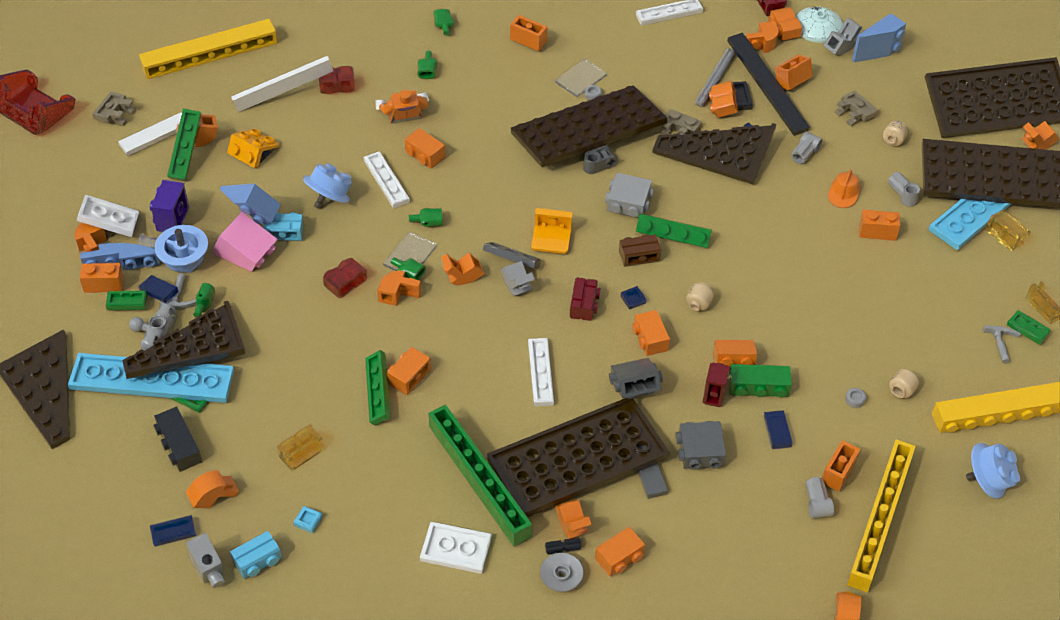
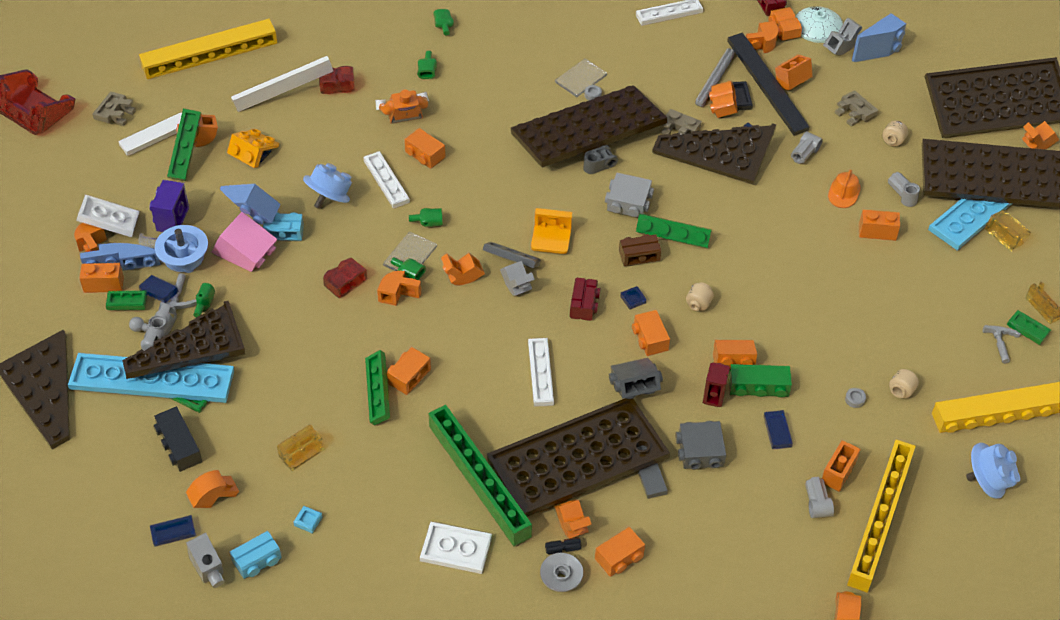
orange brick [510,15,548,51] -> none

